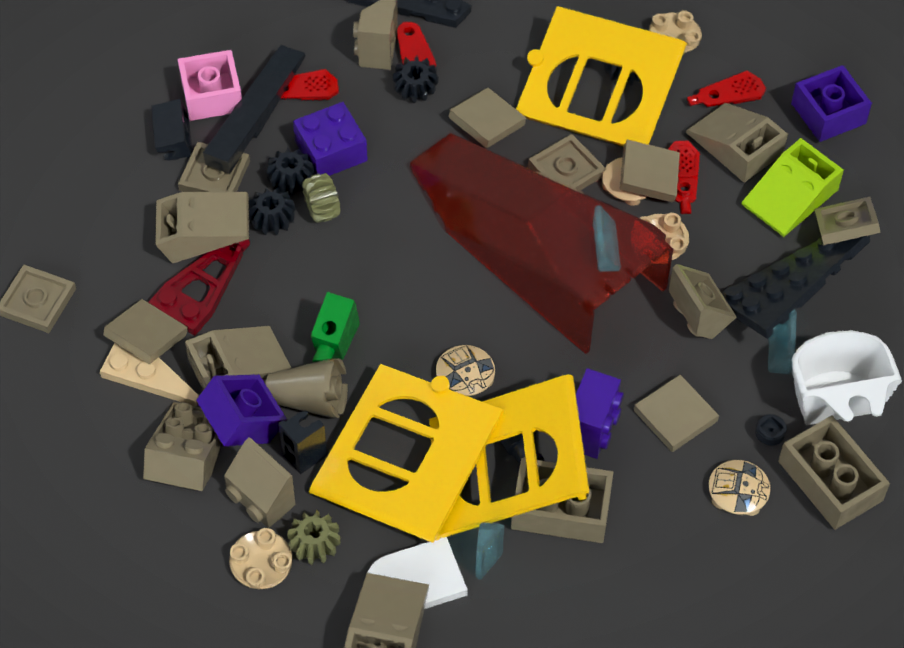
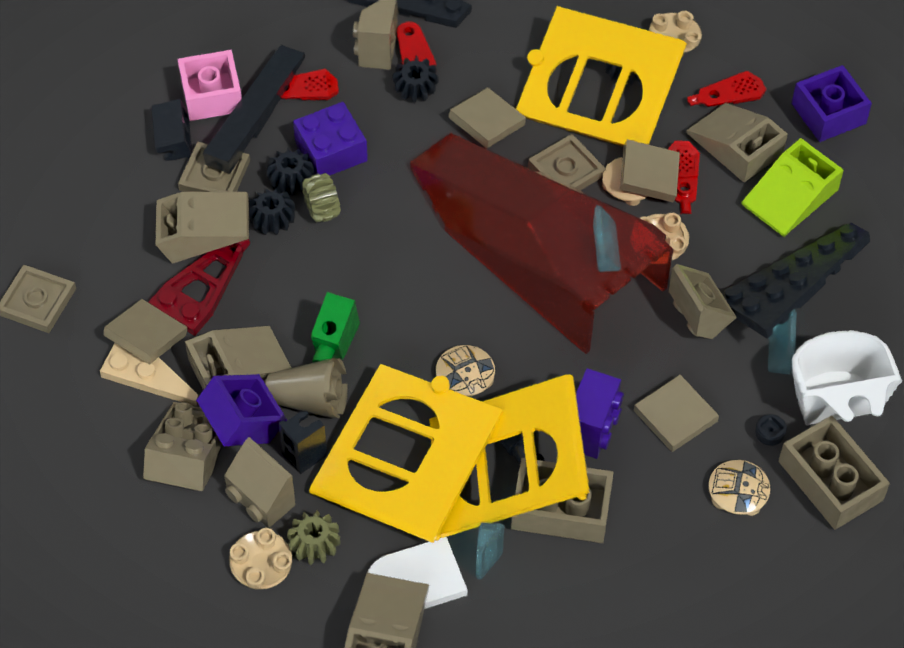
dark tan tile [814,197,881,245] -> none

